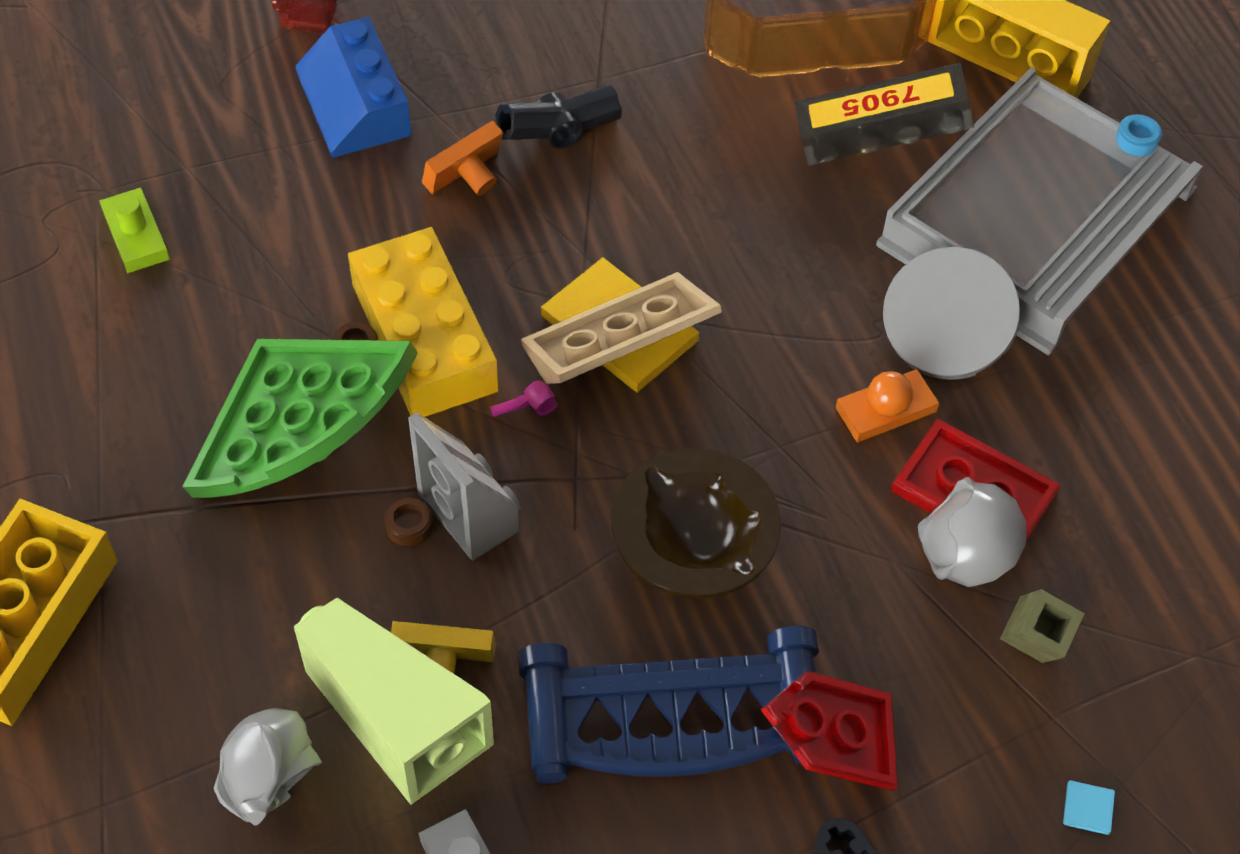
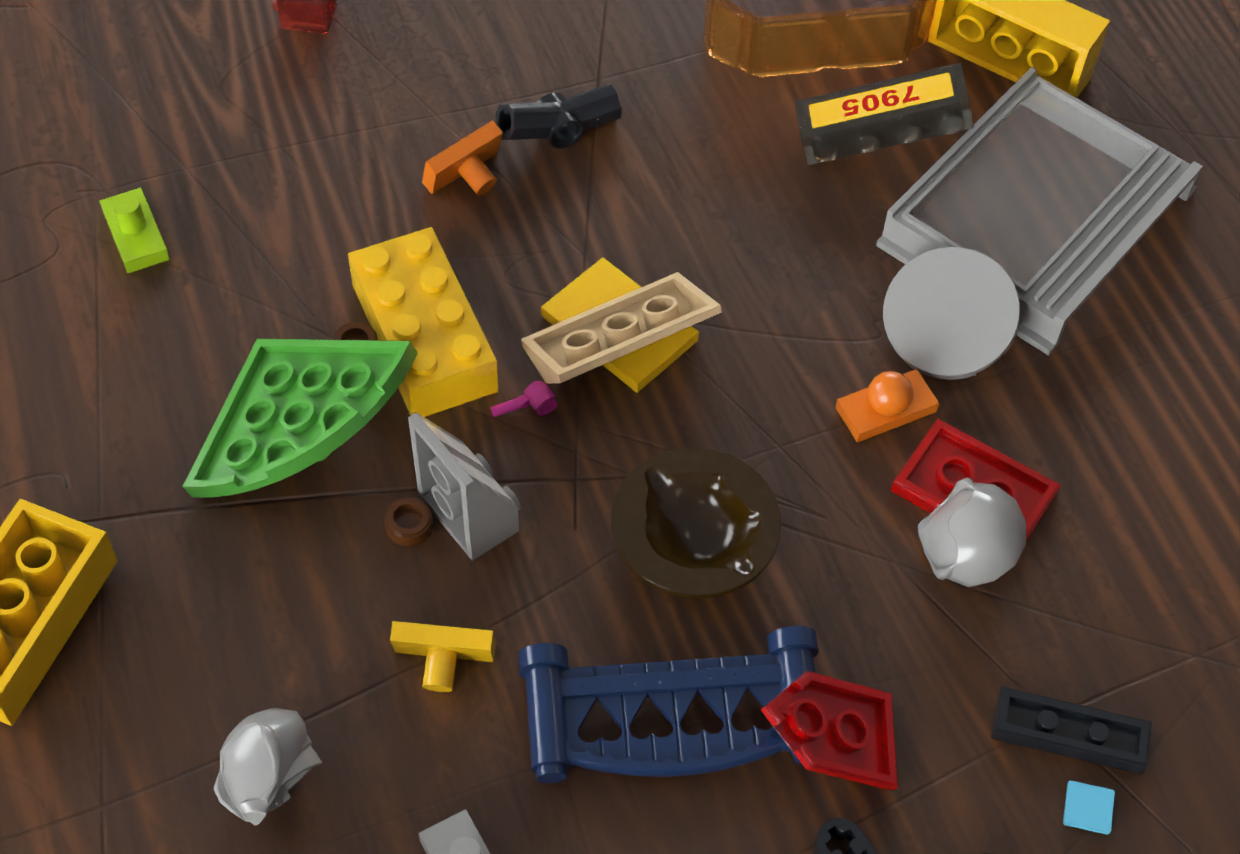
yellowish green slope [294,598,494,805] -> none
blue slope [295,16,412,158] -> none
olive brick [1000,589,1085,663] -> none
dark azure tile [1116,114,1162,156] -> none
none -> black tile [991,686,1152,775]

